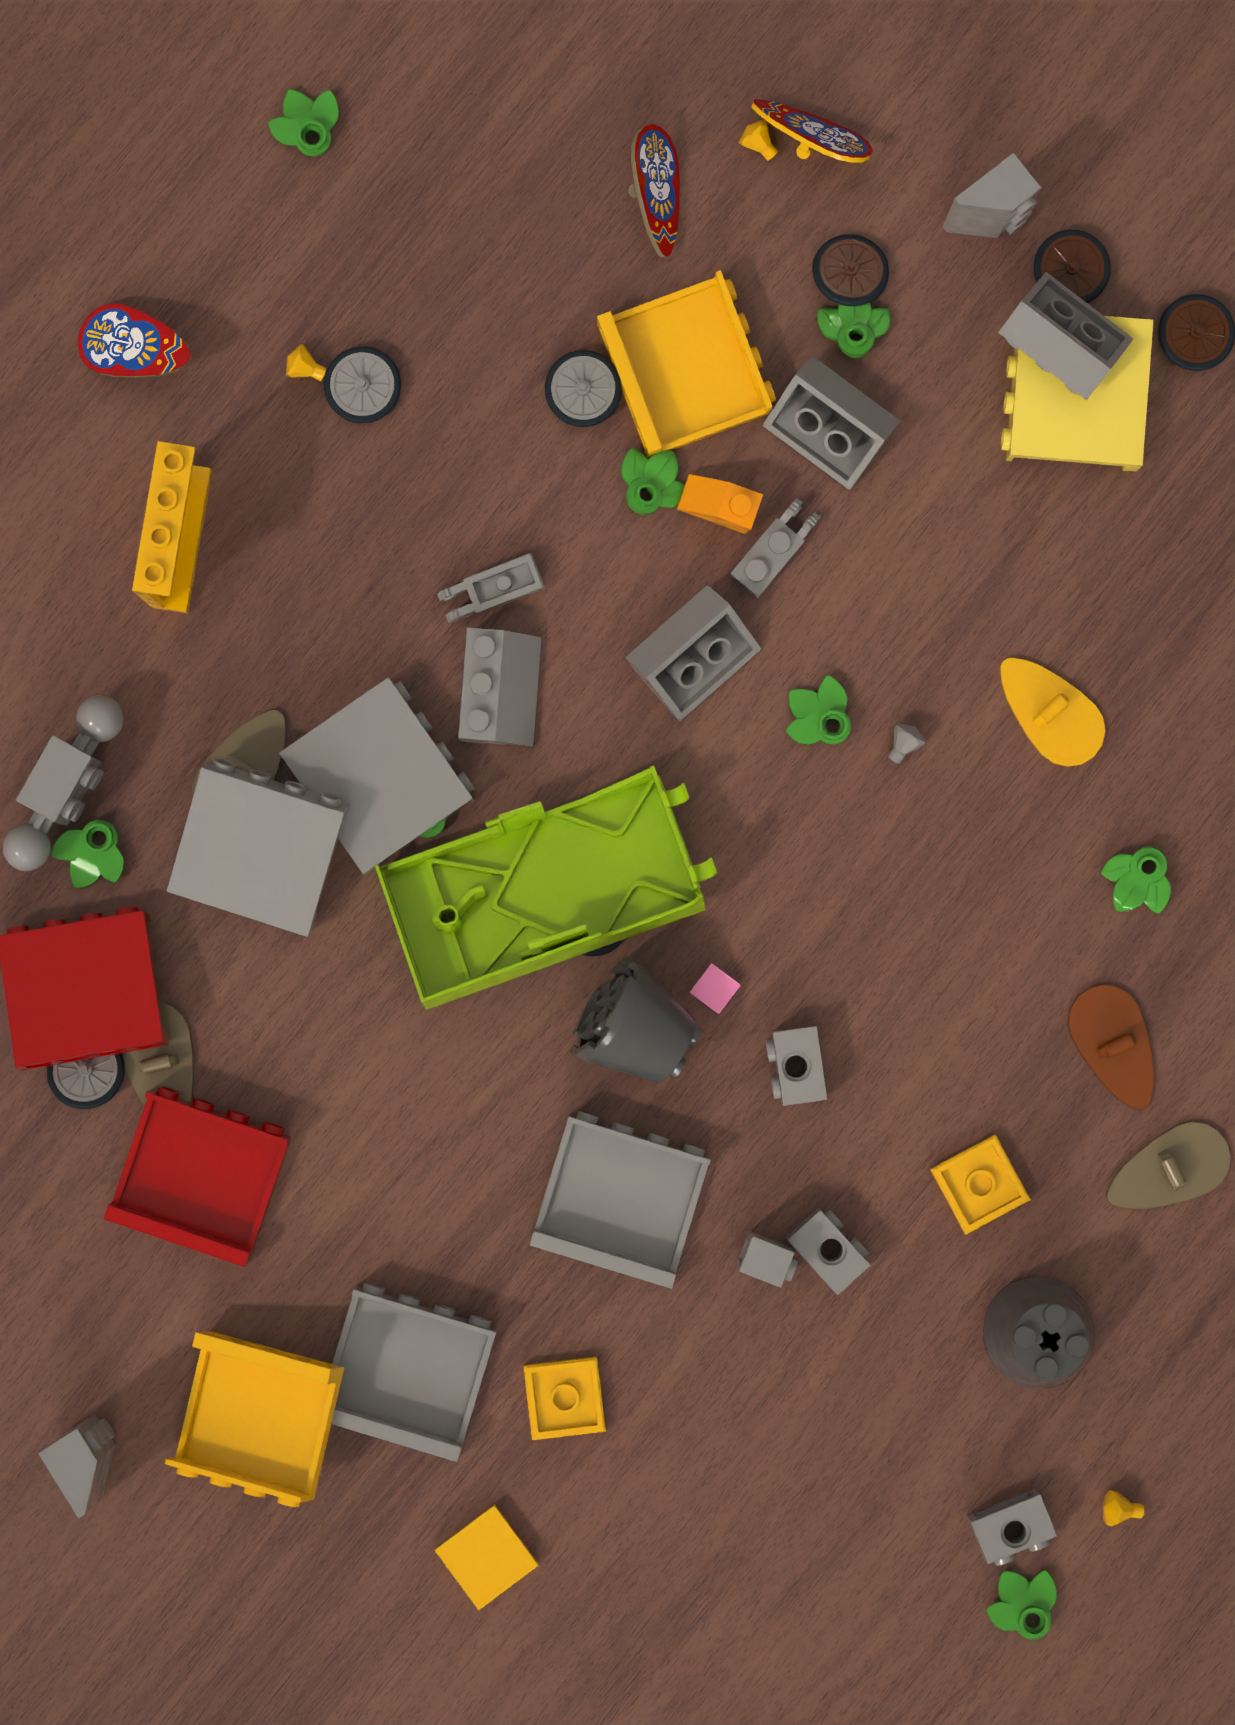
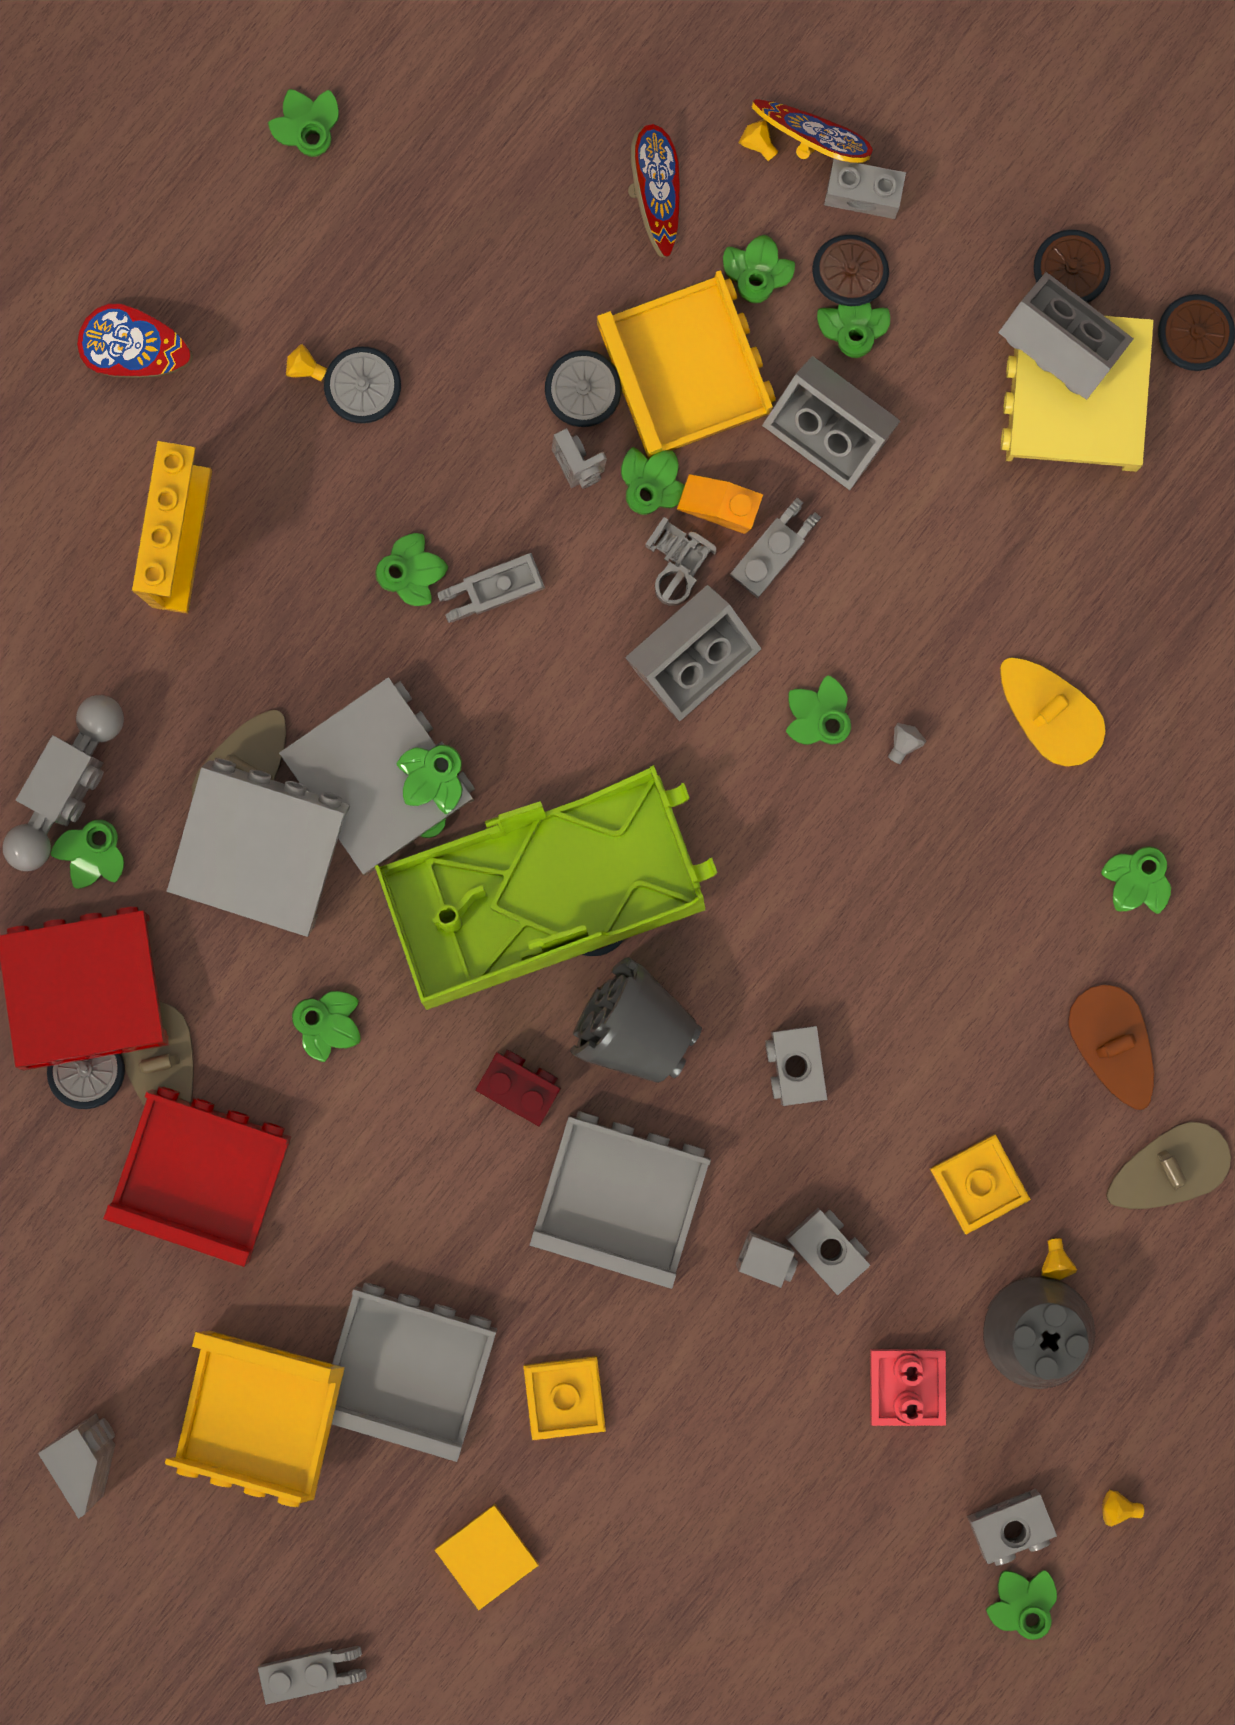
light grey slope [458,627,542,747] -> none
bright pink tile [689,963,741,1014] -> none
light grey slope [942,153,1041,239] -> none
none -> light grey hinge [258,1646,367,1705]
none -> bright green plate [292,991,361,1062]
none -> bright green plate [375,533,448,606]
none -> bright green plate [396,745,463,814]
none -> dark red bracket [475,1049,561,1127]
none -> light grey bracket [552,428,607,489]
none -> light grey piece [645,517,716,606]
none -> bright green plate [723,235,795,303]
none -> light grey brick [824,158,906,219]
none -> coral plate [870,1349,946,1426]
none -> yellow rock [1041,1238,1077,1280]

